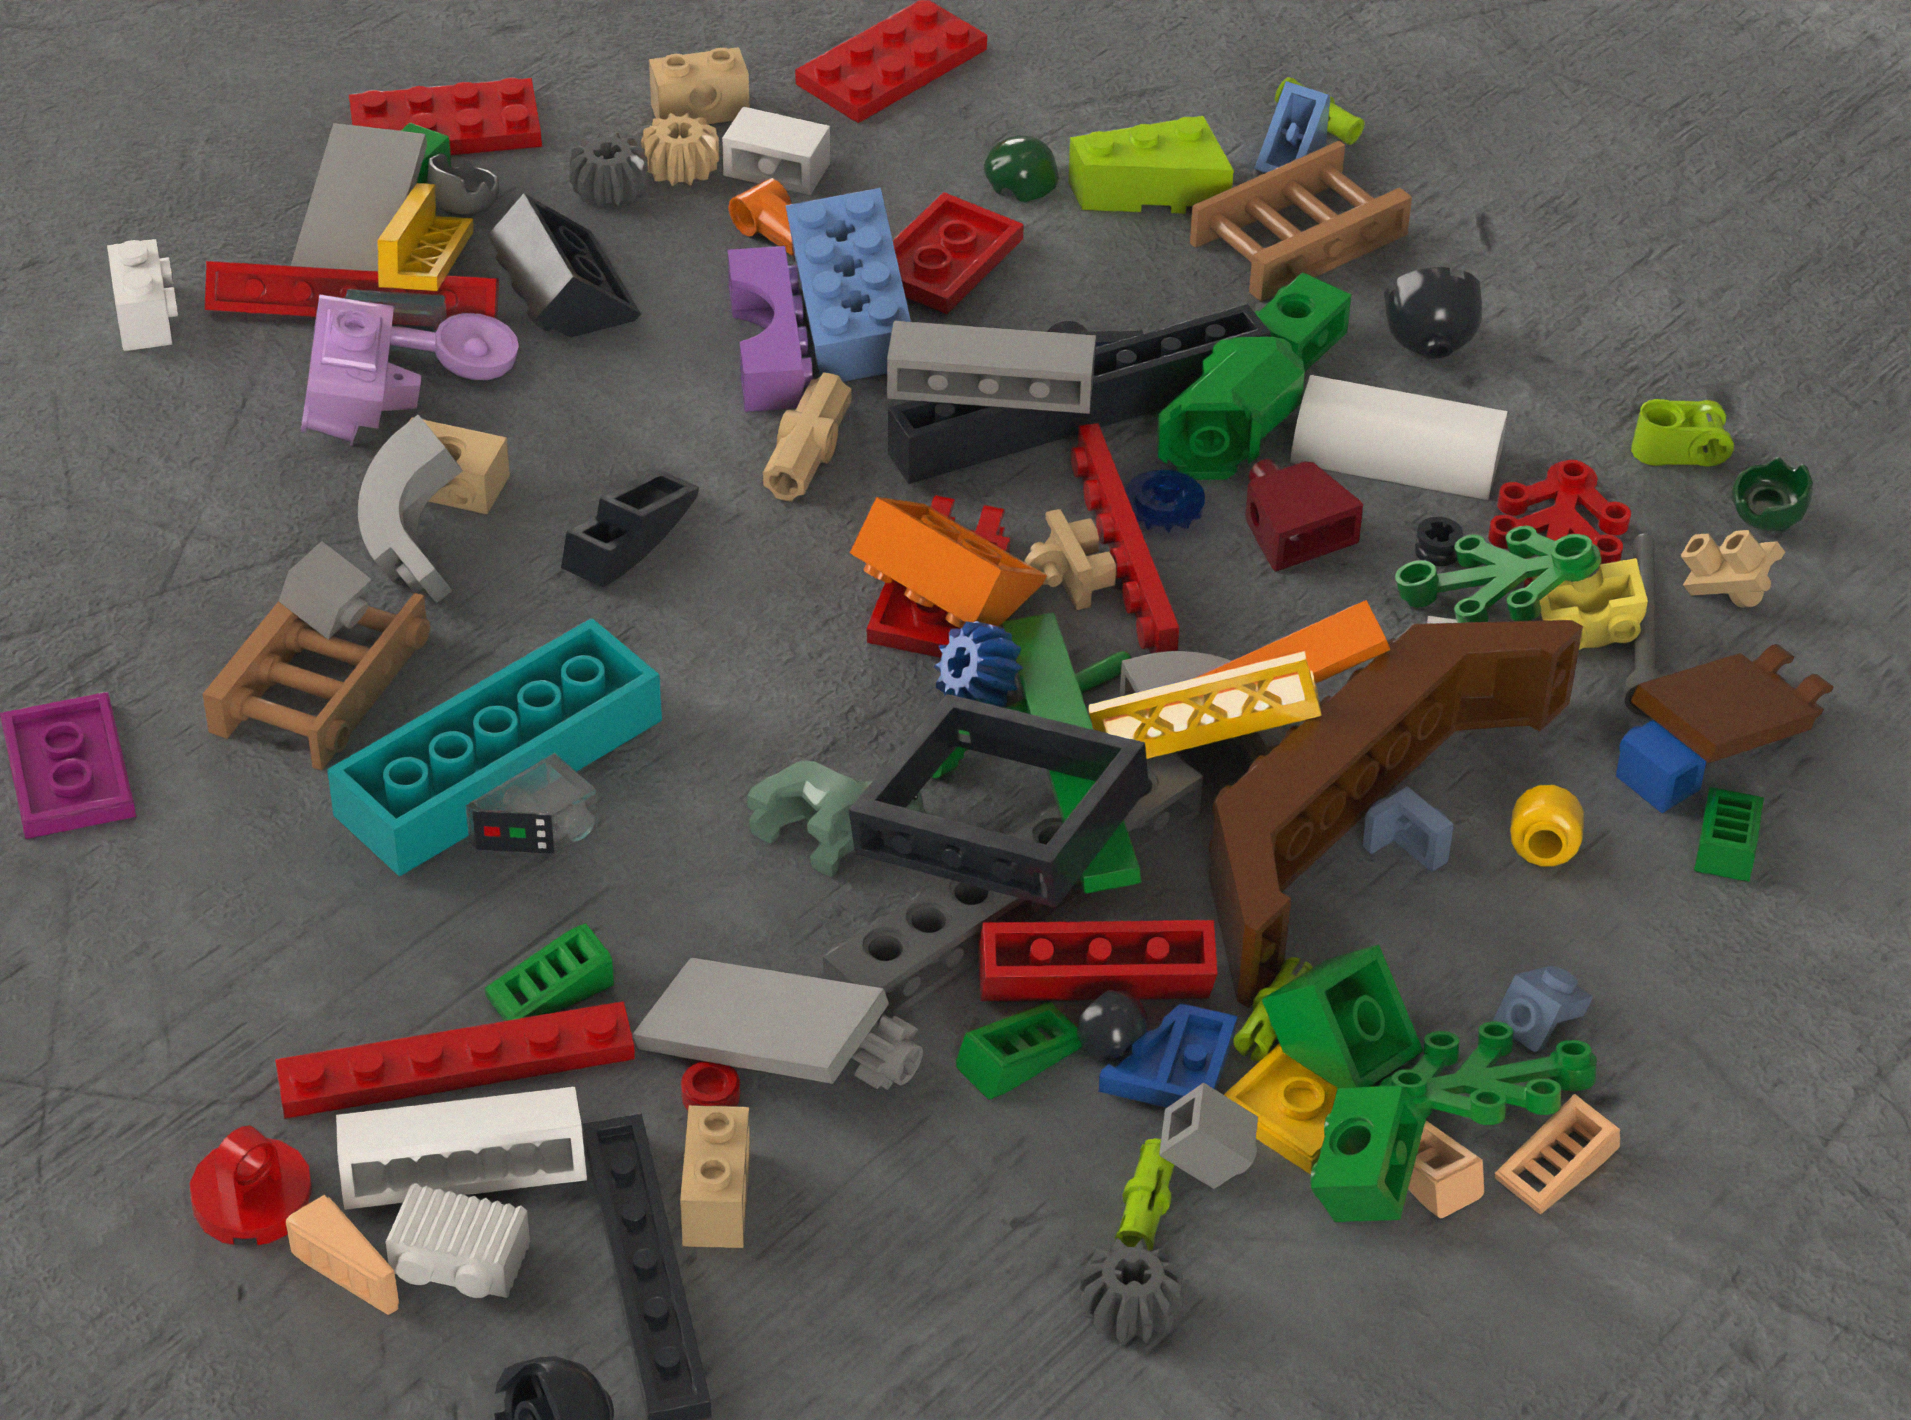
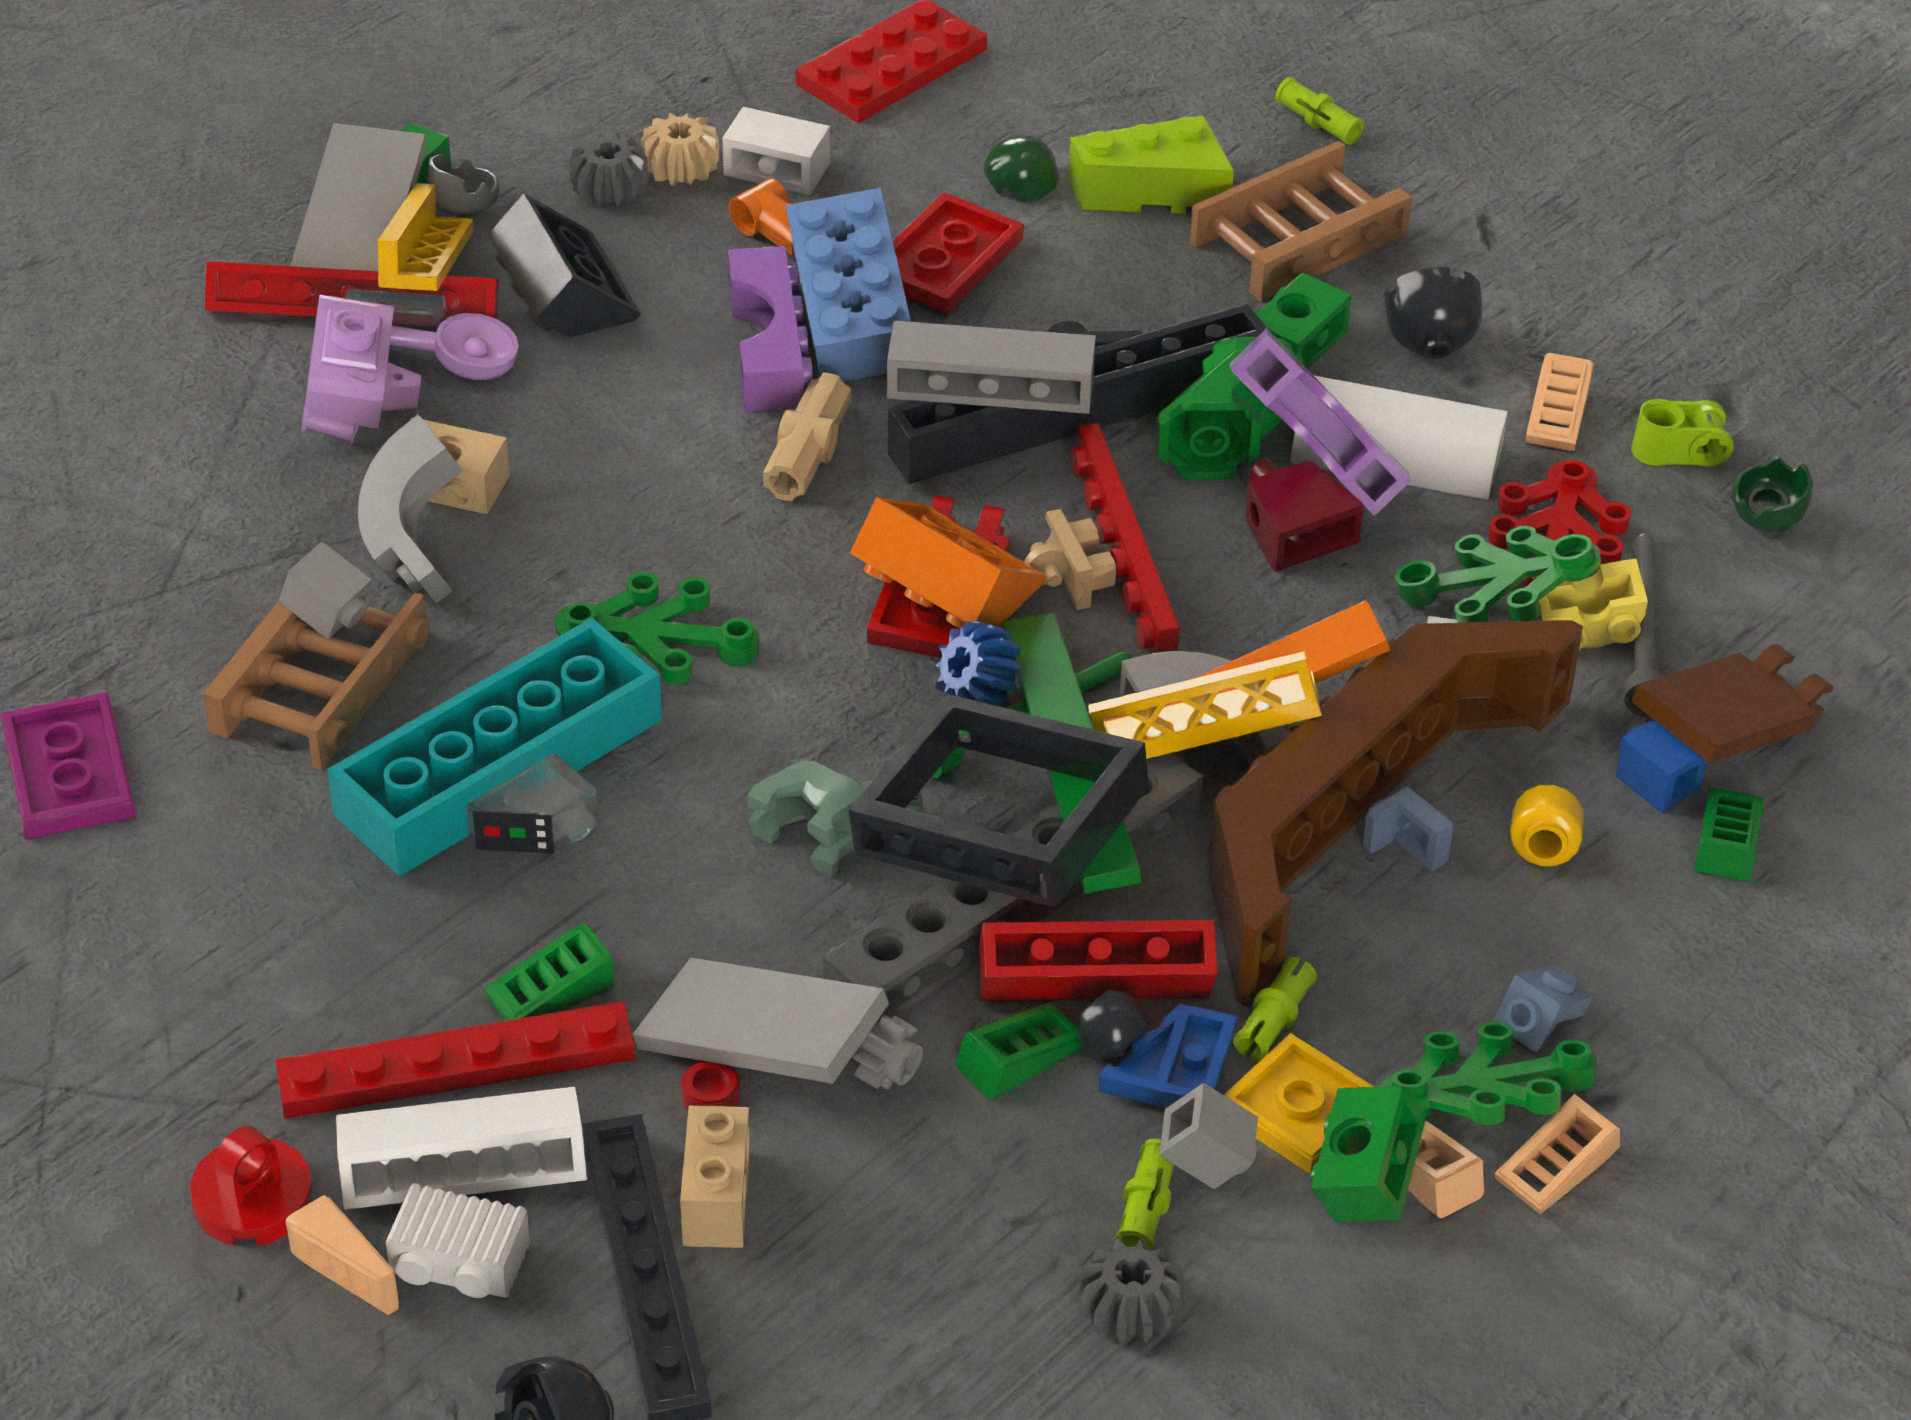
white brick [107,239,178,351] -> none
red plate [349,78,542,155] -> none
black slope [561,469,699,587] -> none
tan brick [649,47,750,124] -> none
clear blue gear [1125,470,1205,533] -> none
medium blue slope [1254,81,1330,173] -> none
green slope [1262,944,1423,1088] -> none
black bush [1414,516,1463,566] -> none
tan hips [1681,530,1785,608] -> none
none -> green plant [555,572,759,685]
none -> medium lavender arch [1230,328,1412,516]
none -> light nougat slope [1525,353,1593,451]

